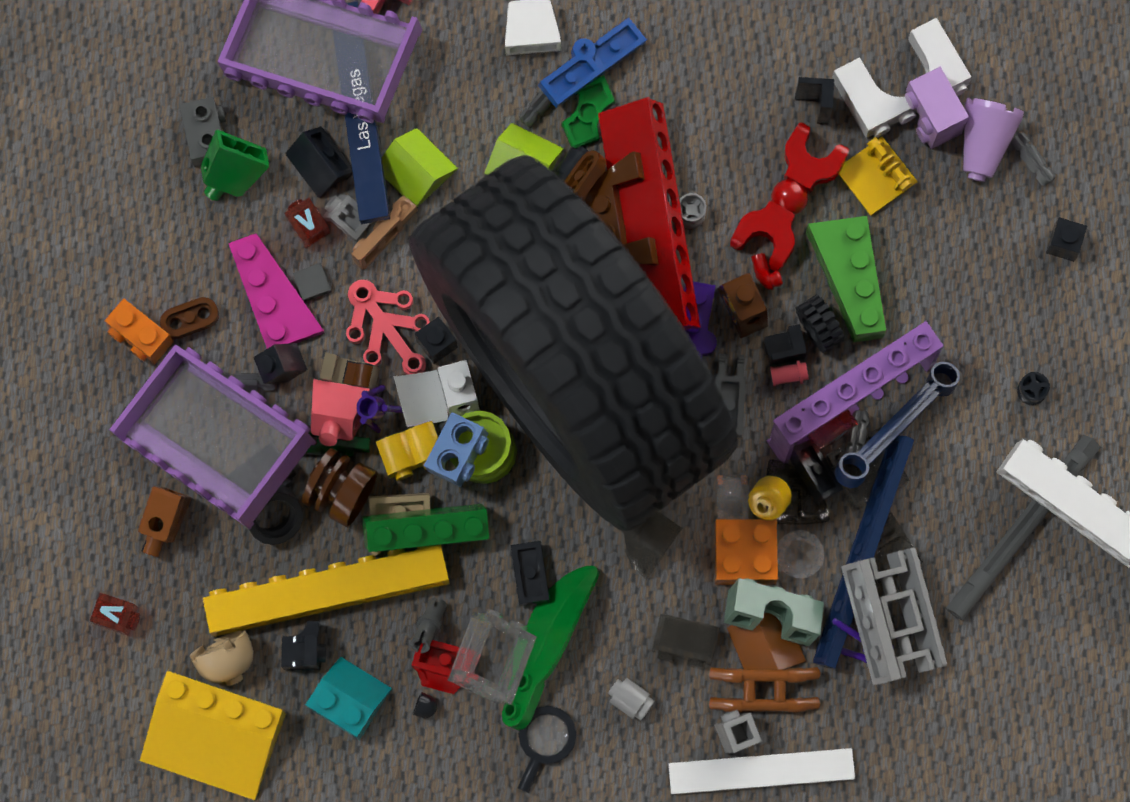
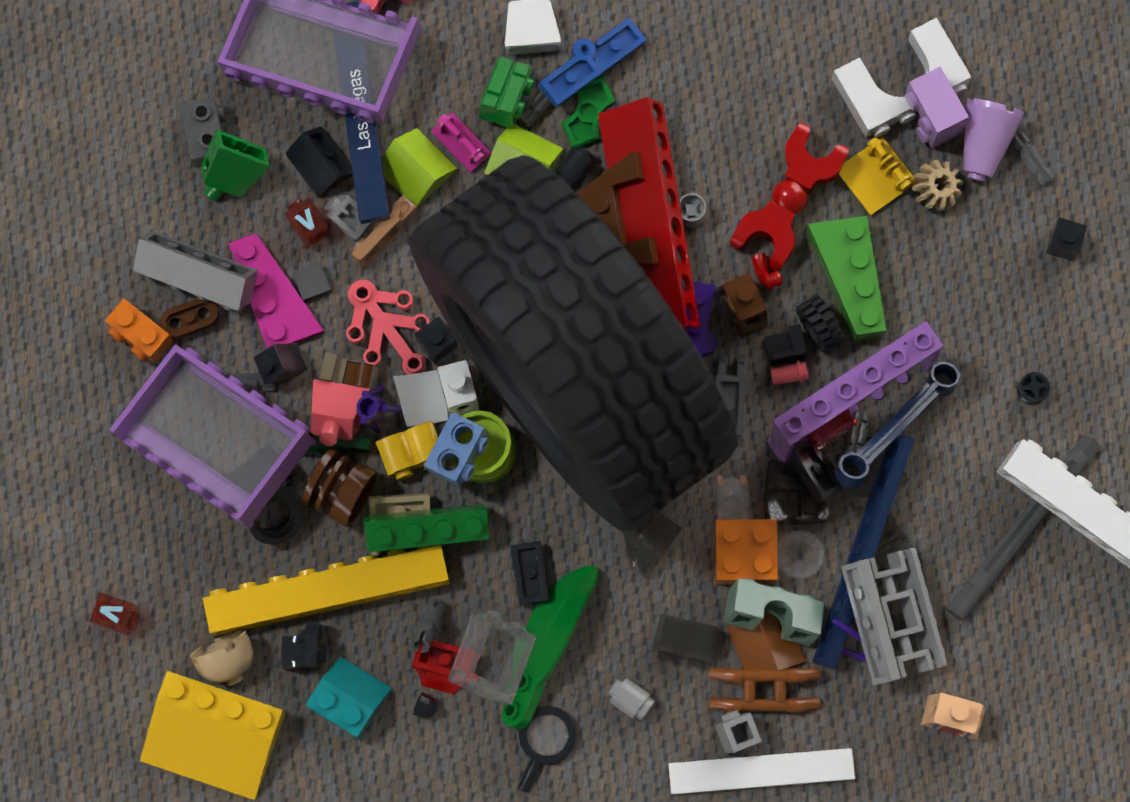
dark orange torso [138,486,192,557] -> none
reddish brown plate [564,150,606,201] -> none
yellow head [748,476,792,521] -> none
black panel [795,77,835,125] -> none
none -> brick [133,231,258,311]
none -> dark pink hinge [431,112,492,173]
none -> green brick [478,56,535,128]
none -> tan gear [911,160,963,211]
none -> light nougat torso [921,693,985,741]

